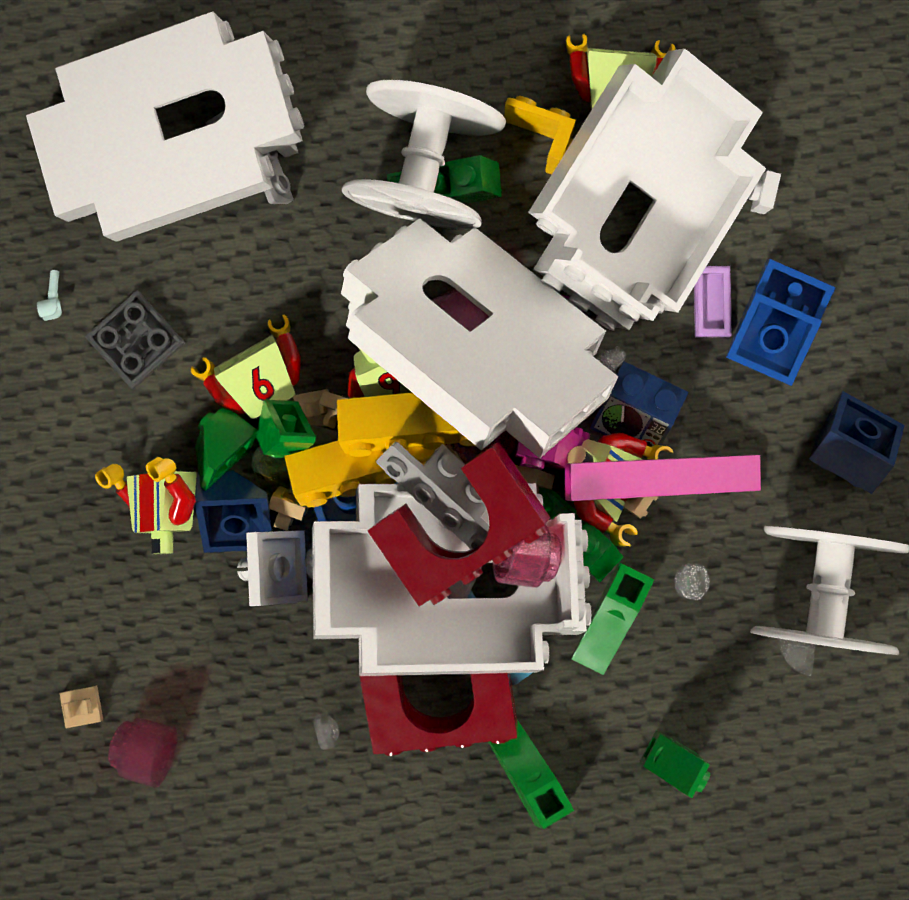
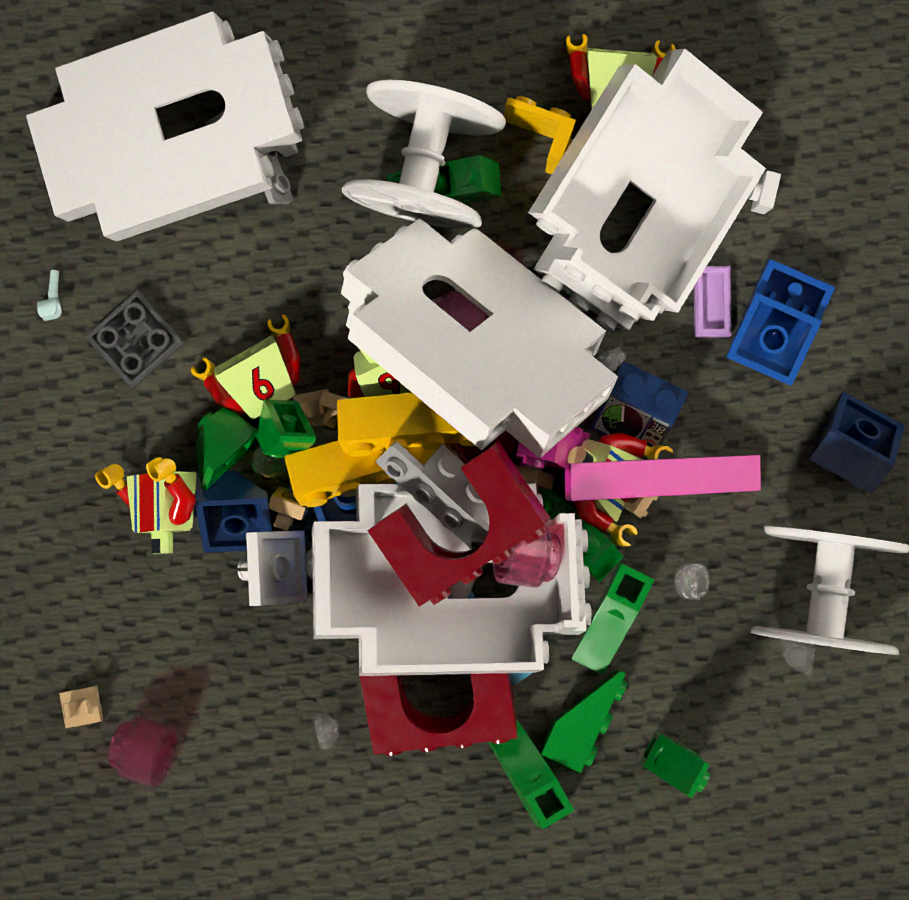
none -> green slope [539,669,628,773]

